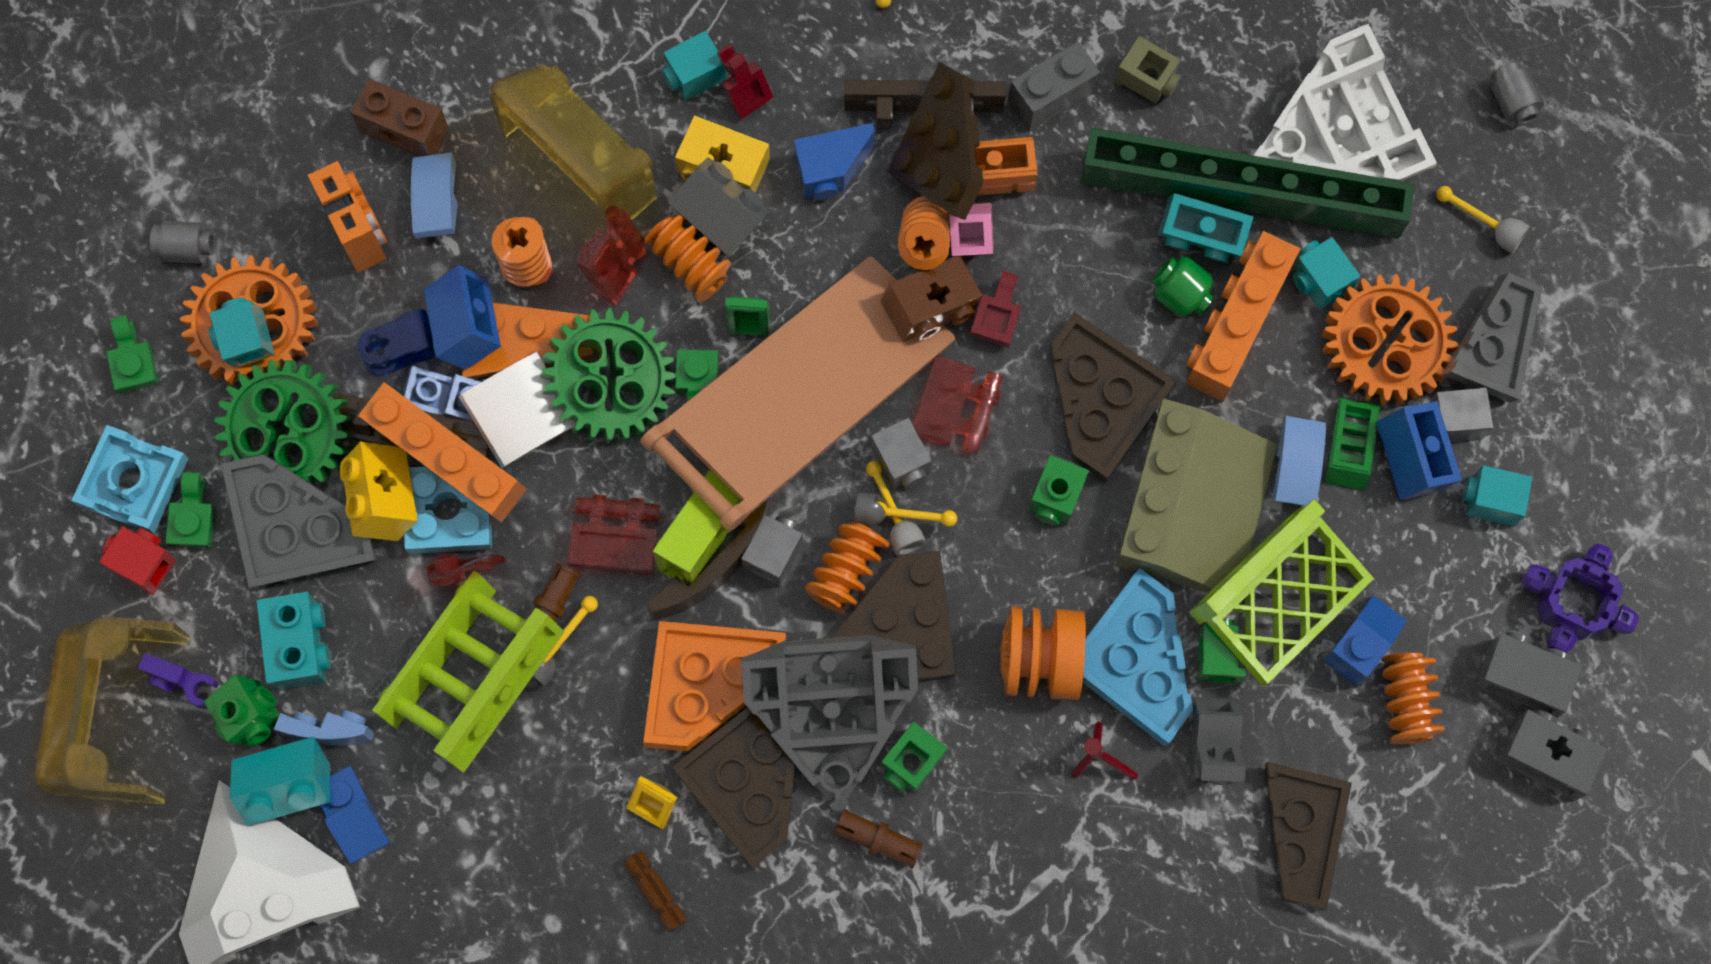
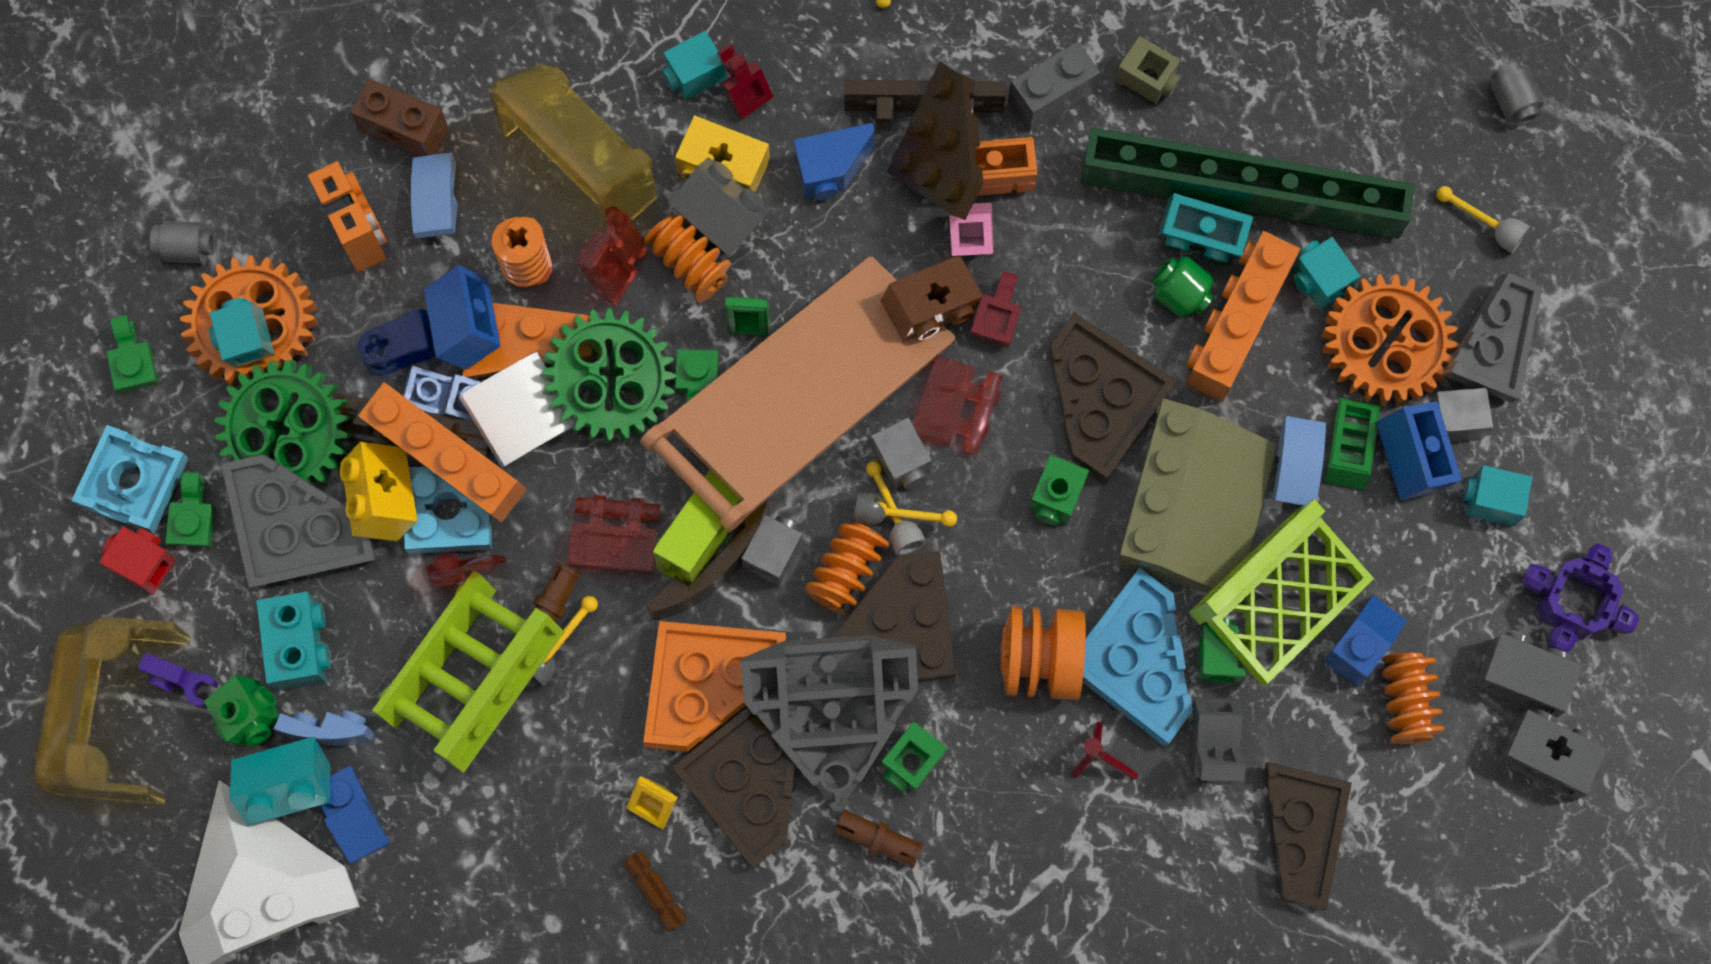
orange piece [897,196,951,270] -> none
white wedge [1254,24,1437,181] -> none

